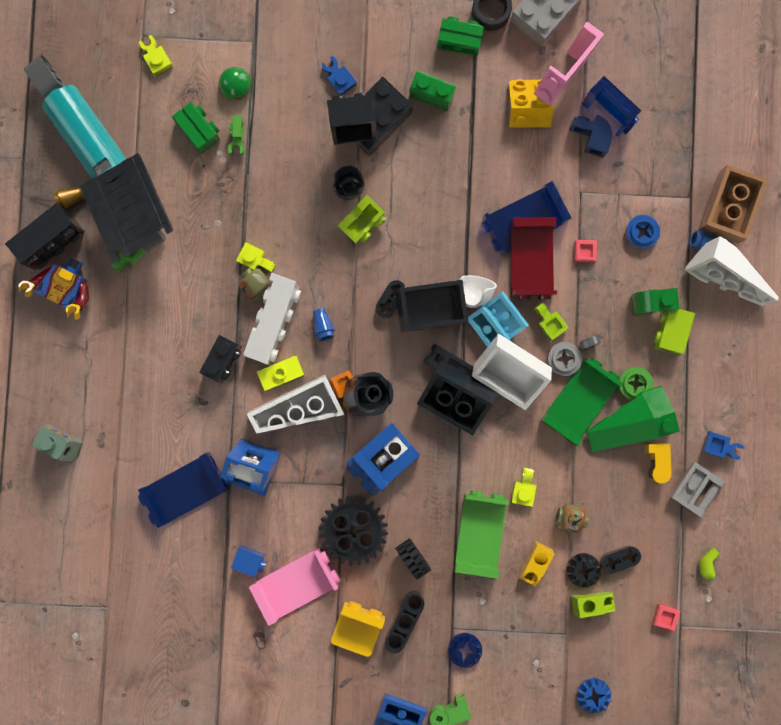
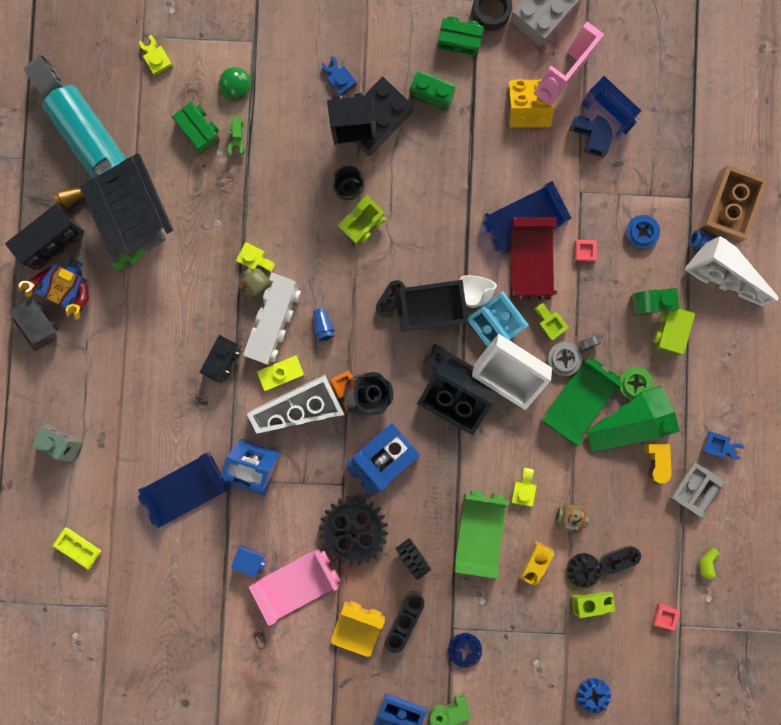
none -> black brick [9,298,58,352]
none -> neon yellow plate [53,527,102,570]

